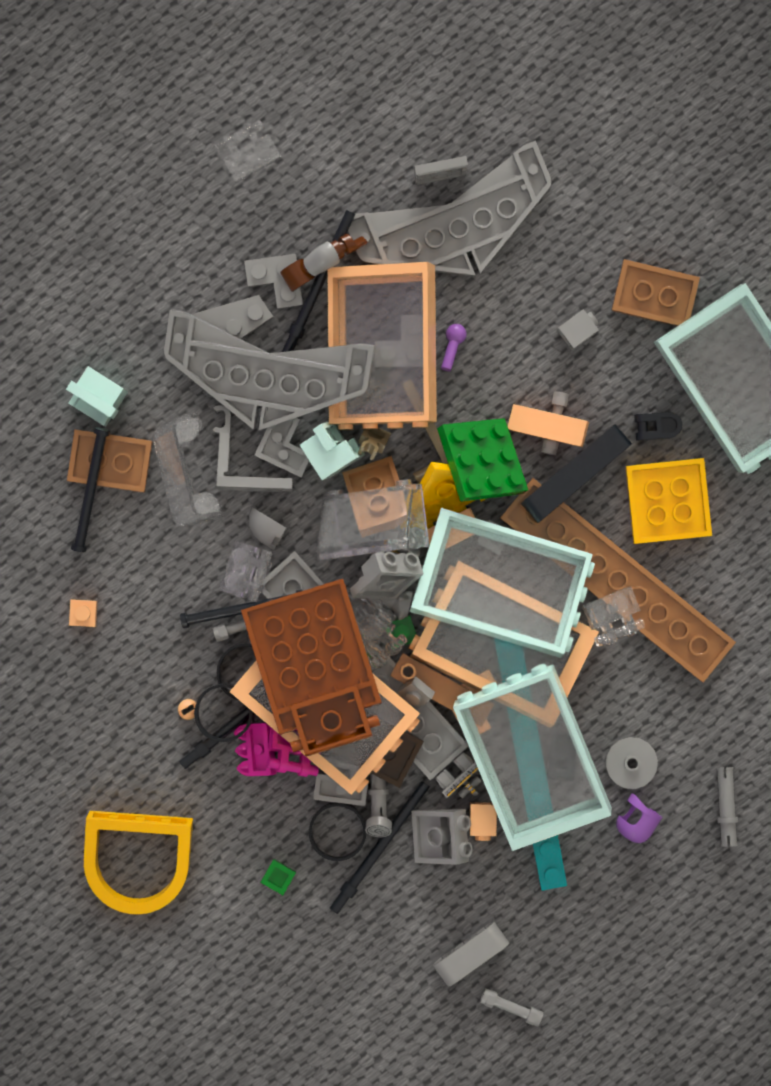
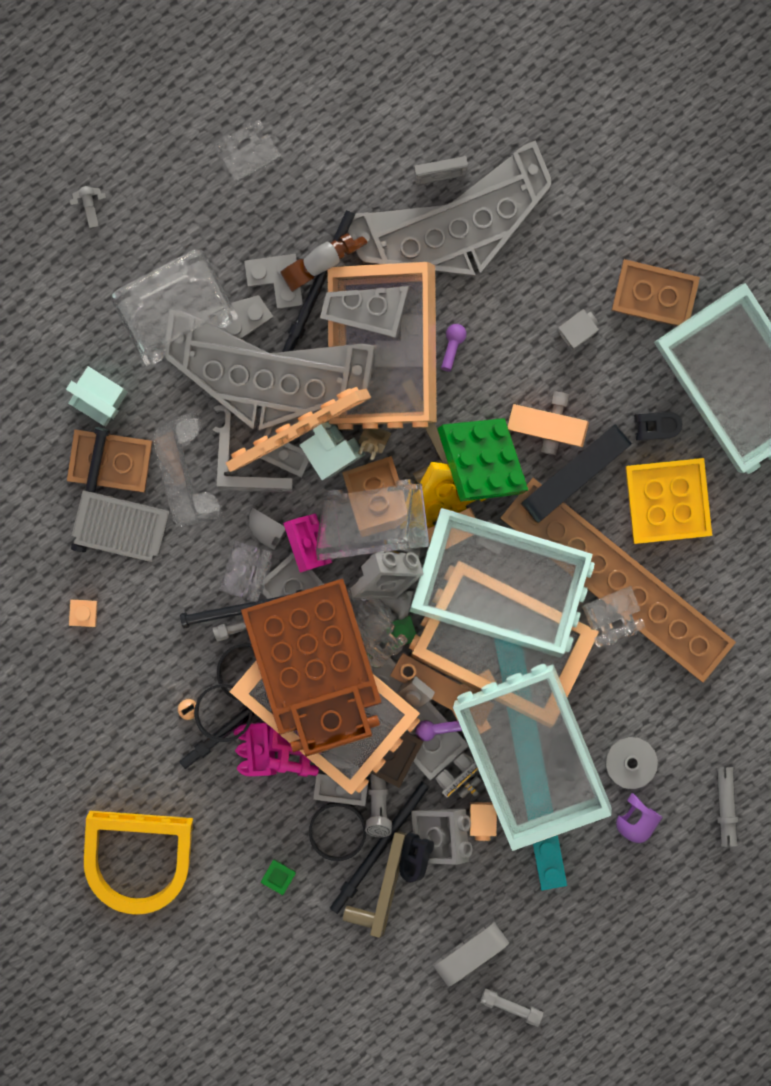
none -> light grey piece [69,186,106,228]
none -> light grey window [71,490,169,562]
none -> clear windscreen [111,249,239,366]
none -> light nougat wing [226,387,371,472]
none -> dark pink plate [283,513,333,573]
none -> light grey wing [320,286,410,338]
none -> dark tan piece [343,831,408,938]
none -> black plate [399,832,434,883]
none -> medium lavender bar [415,720,462,741]

